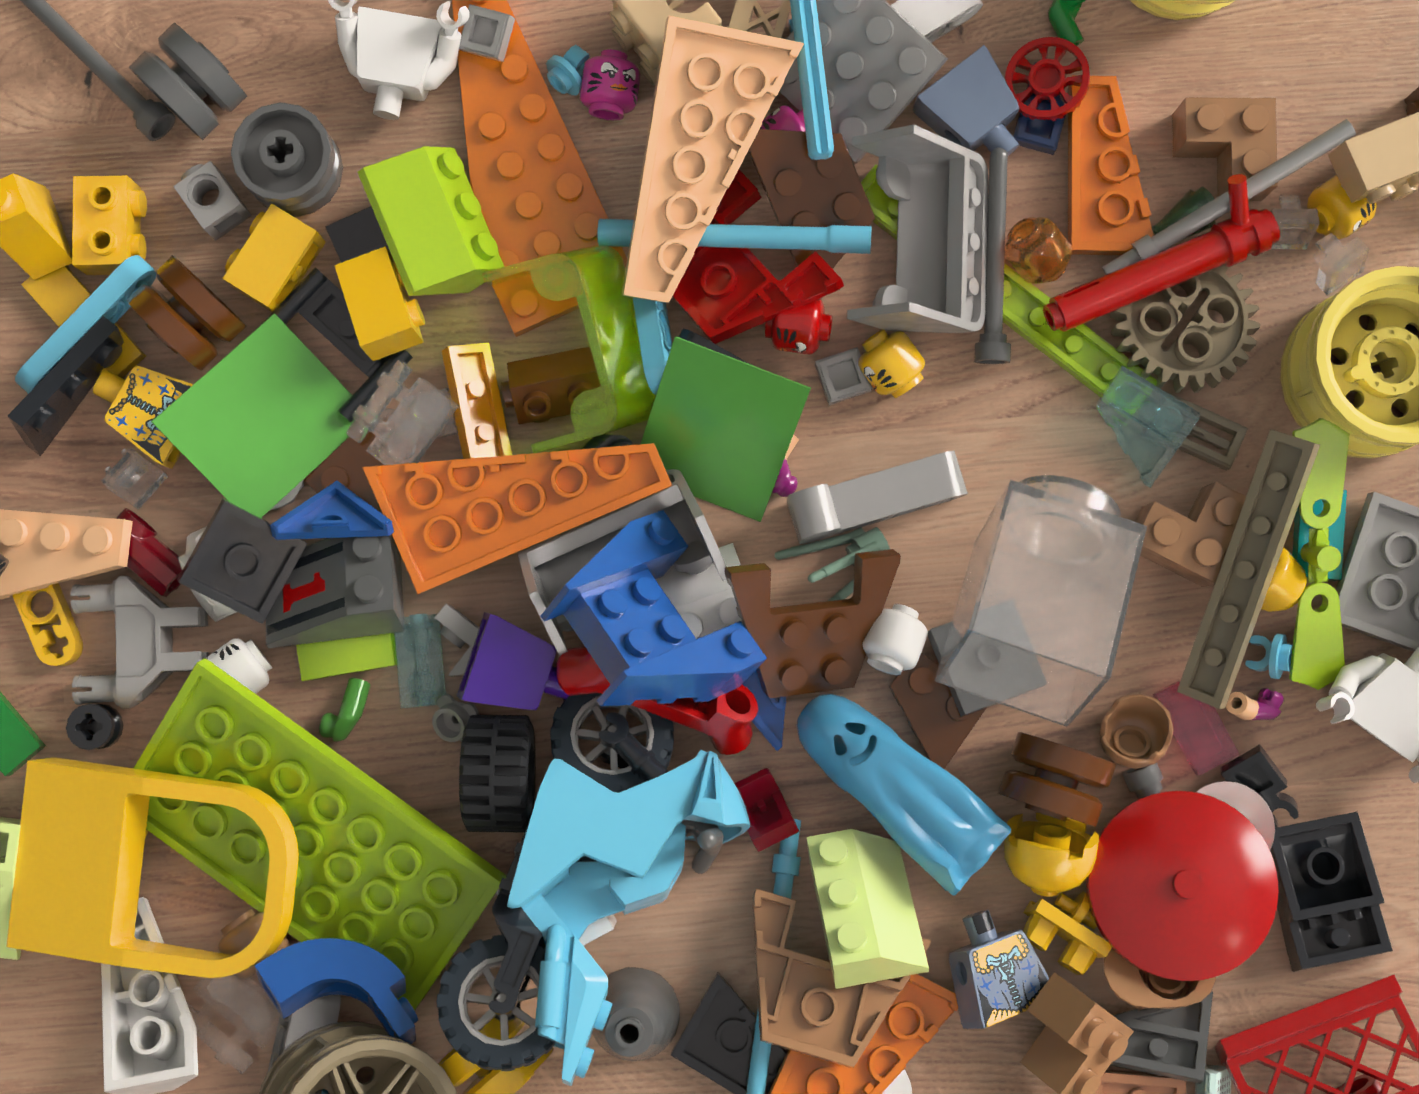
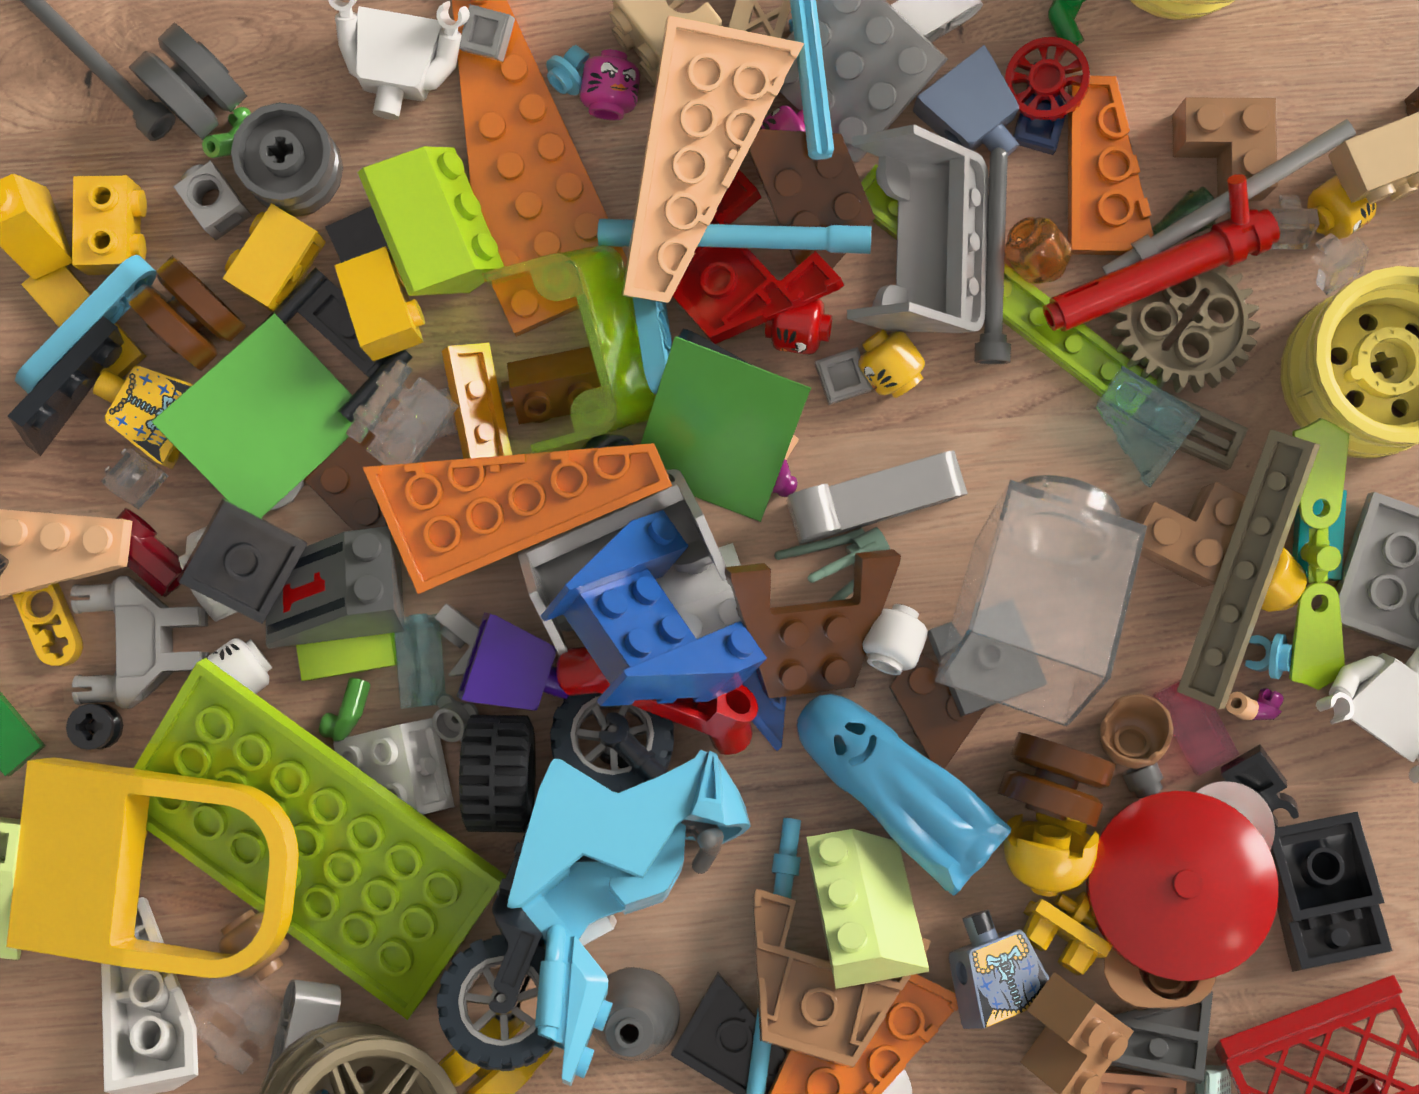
blue arch [255,938,419,1044] -> none
blue tile [270,481,394,540] -> none
dark red bracket [734,768,800,852] -> none
none -> bright green arm [202,107,251,158]
none -> white bracket [333,718,455,815]

